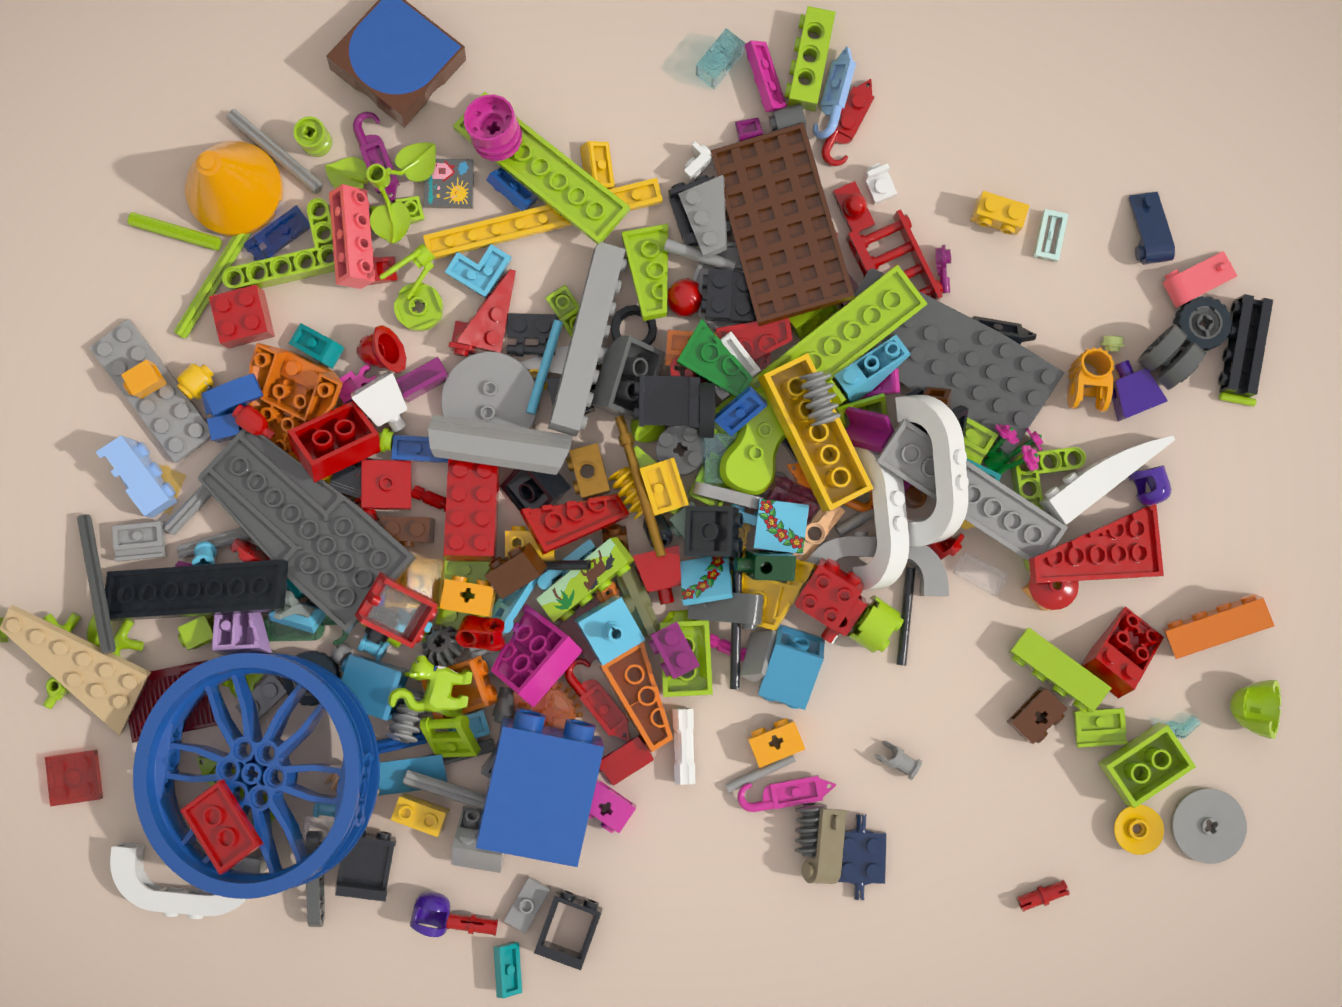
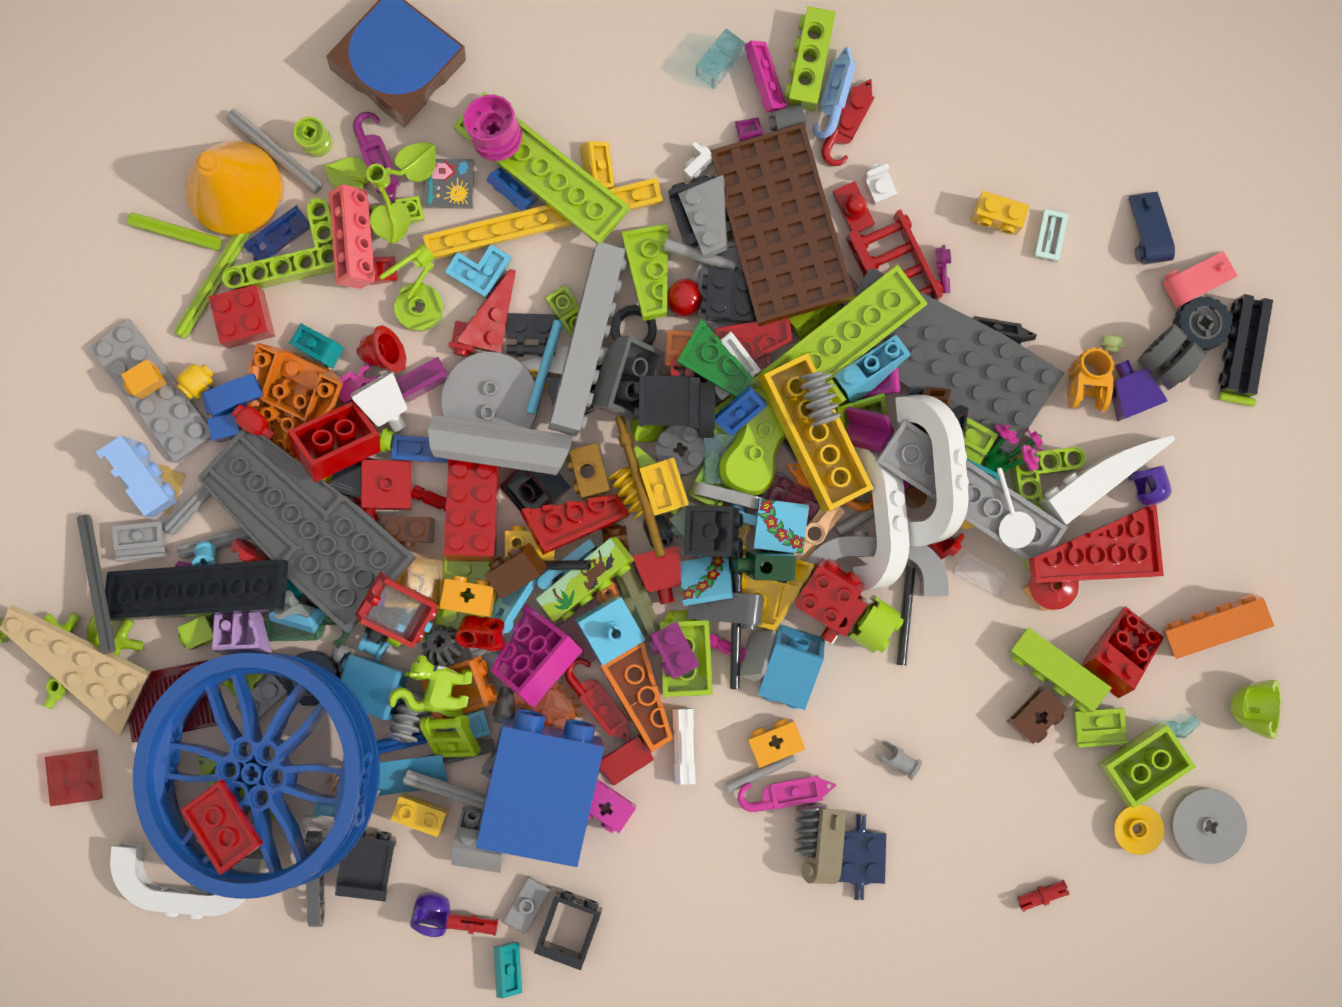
none -> white piece [997,467,1036,548]

